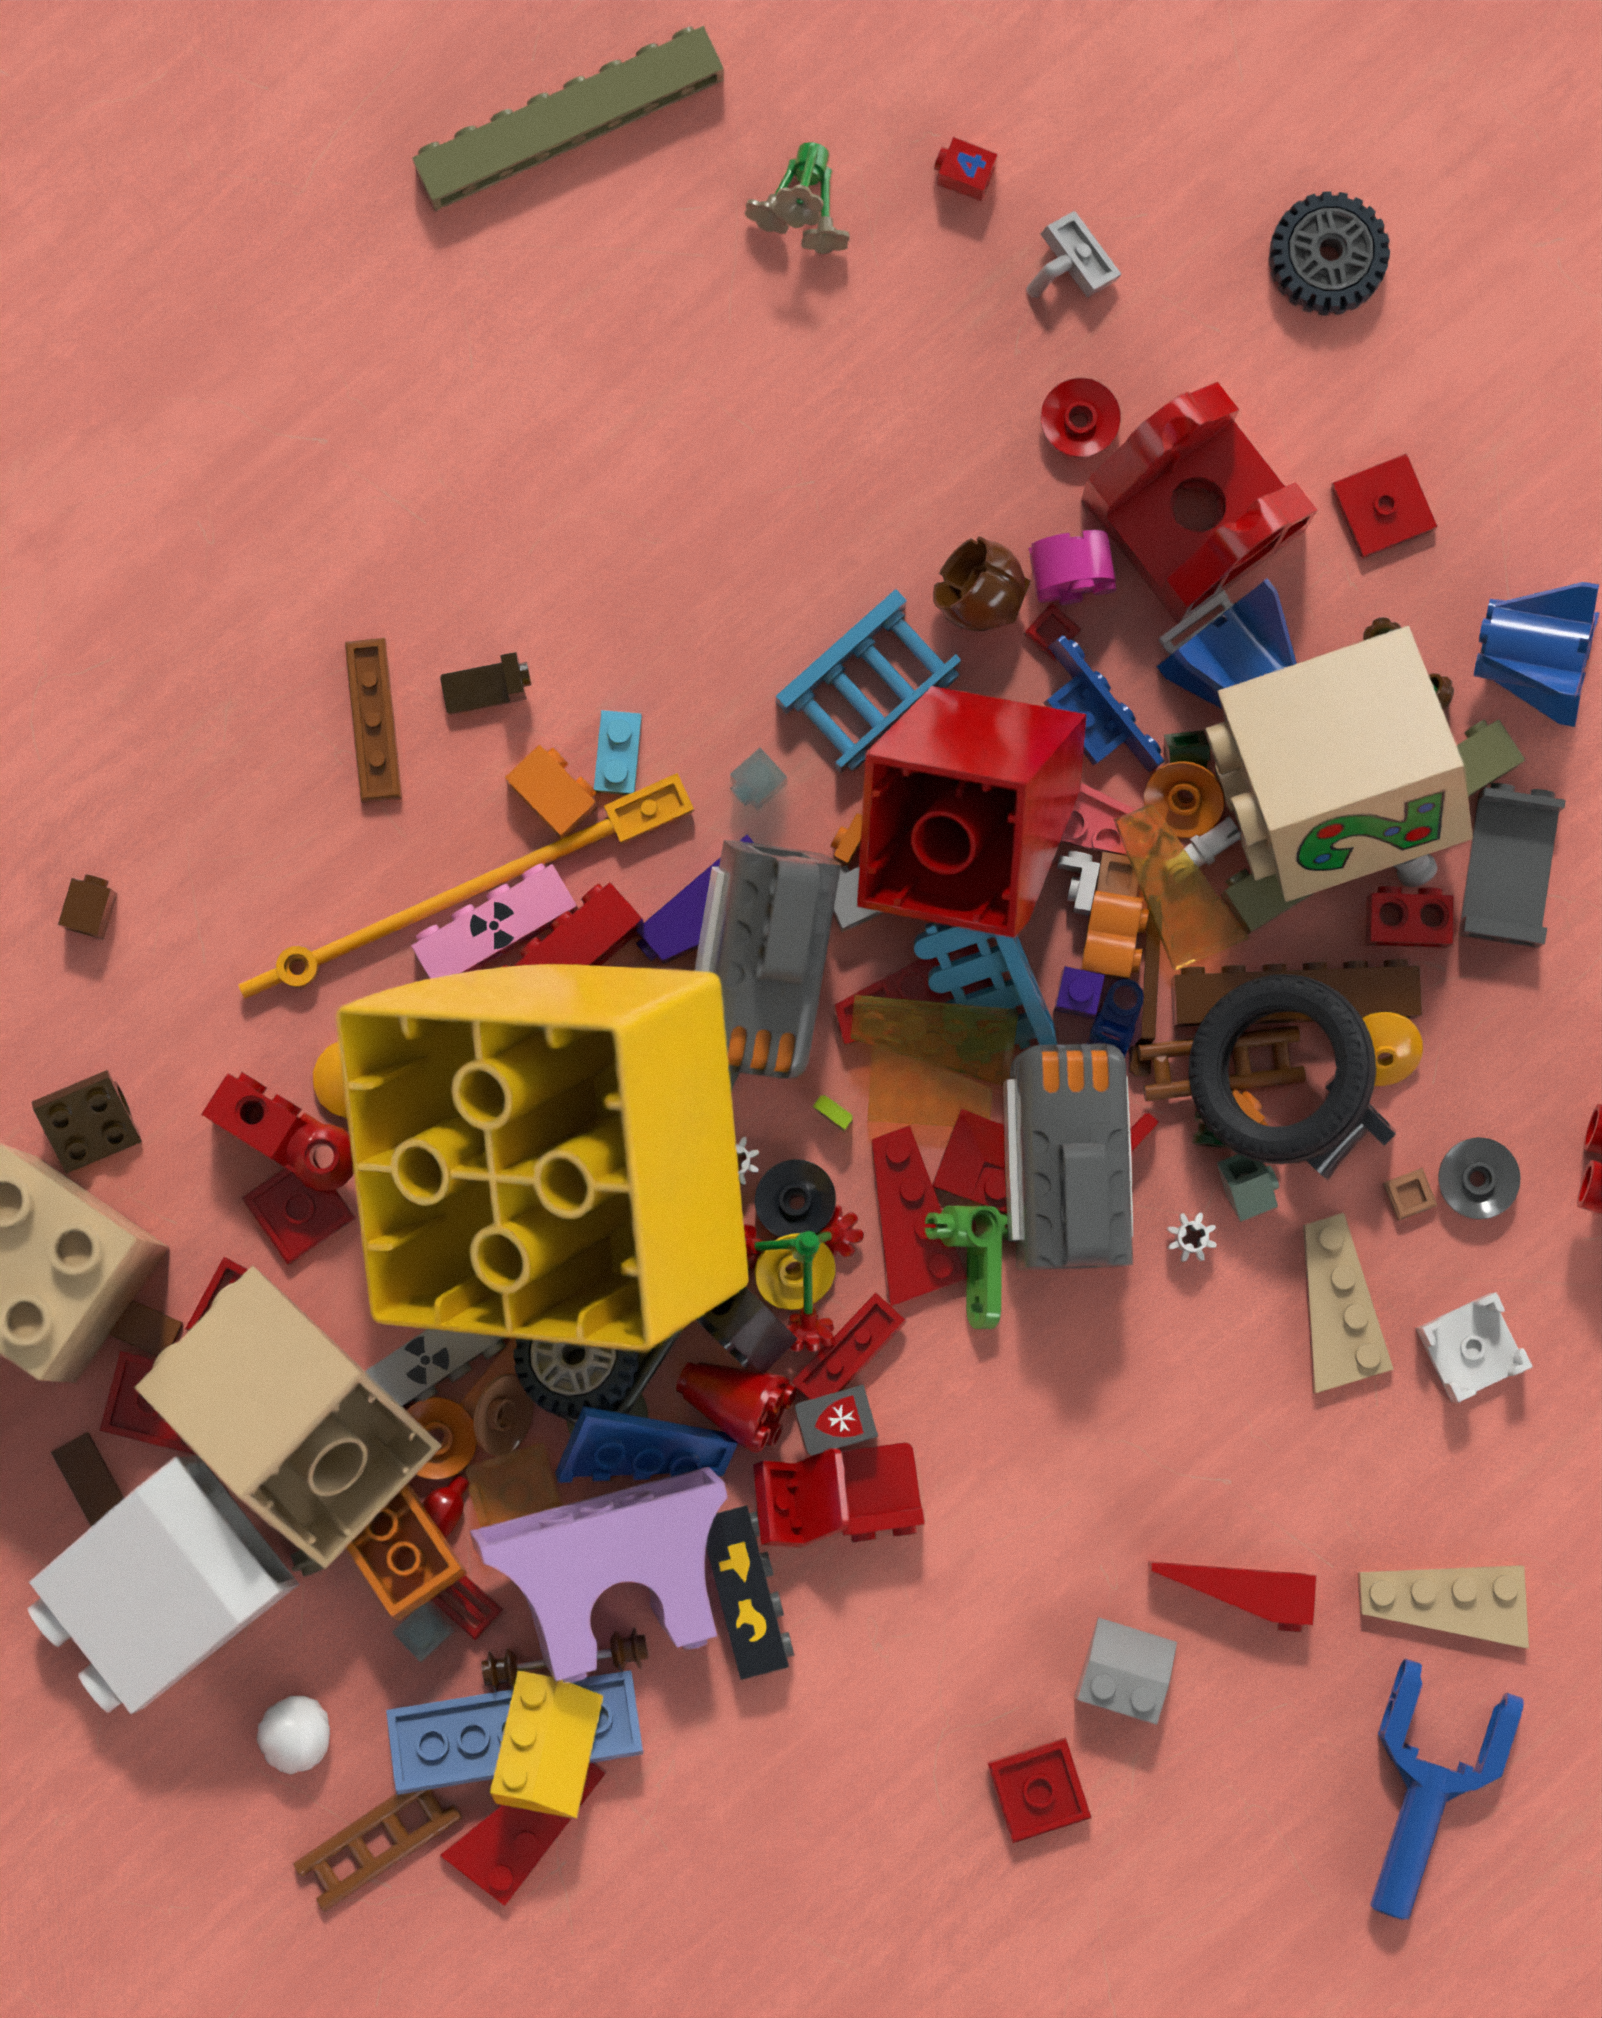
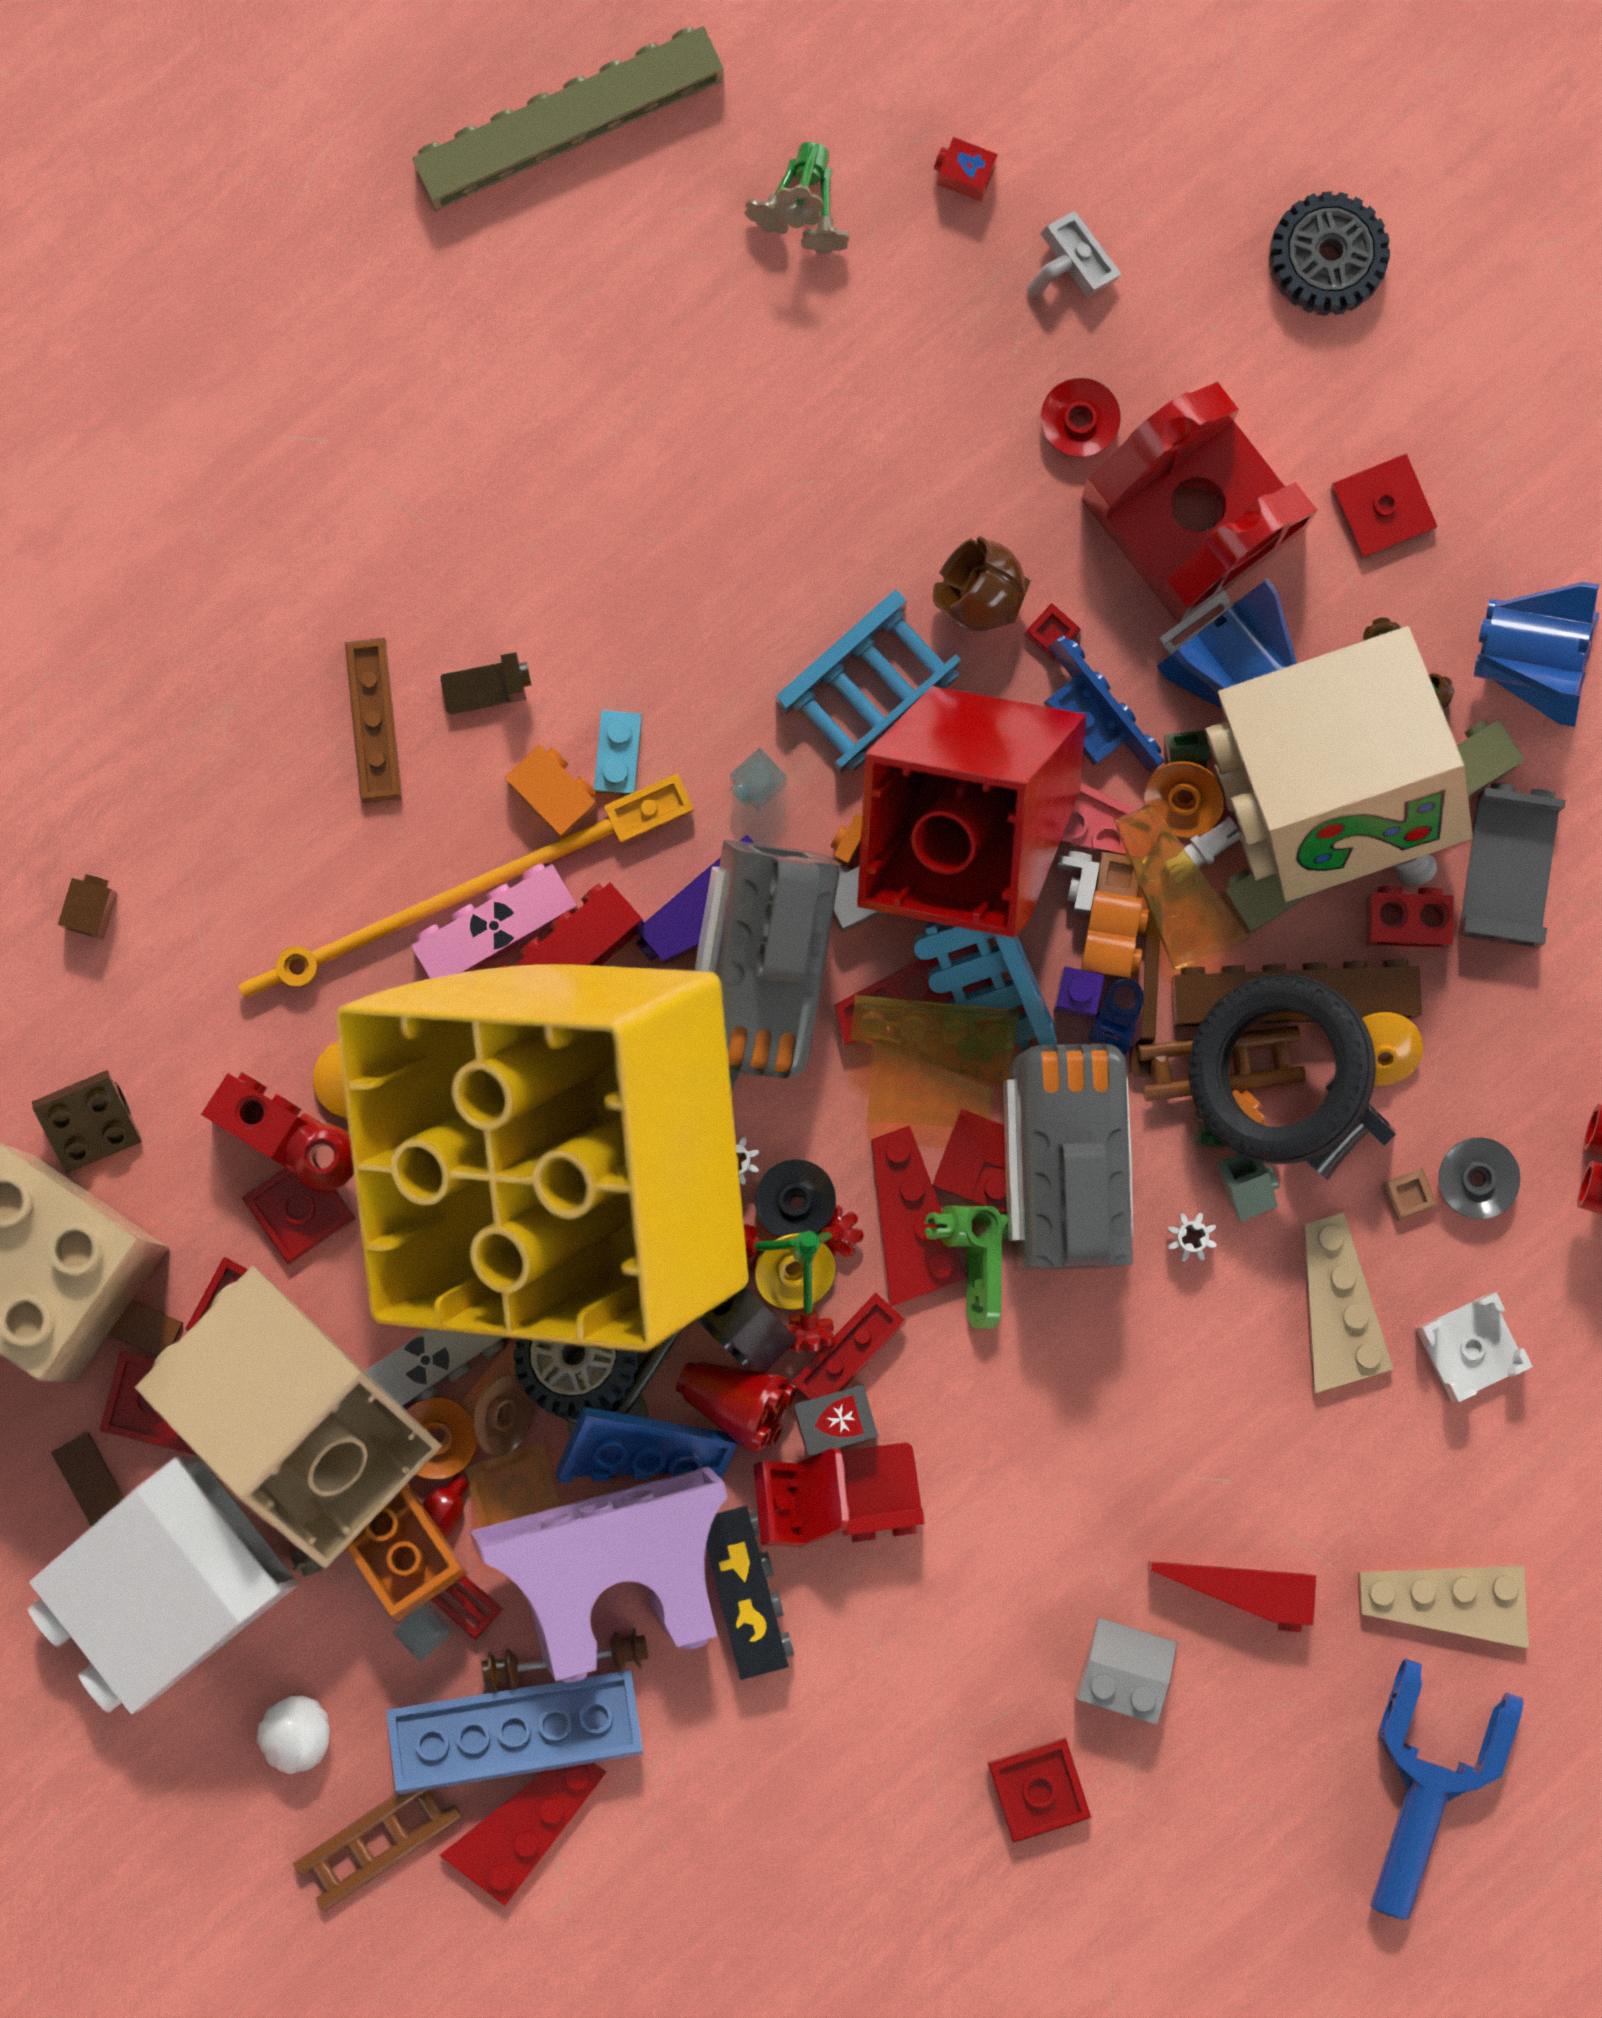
yellow slope [490,1671,604,1819] -> none
lime tile [812,1095,853,1132] -> none
dark pink brick [1029,530,1116,605] -> none
red tile [1130,1112,1159,1153] -> none

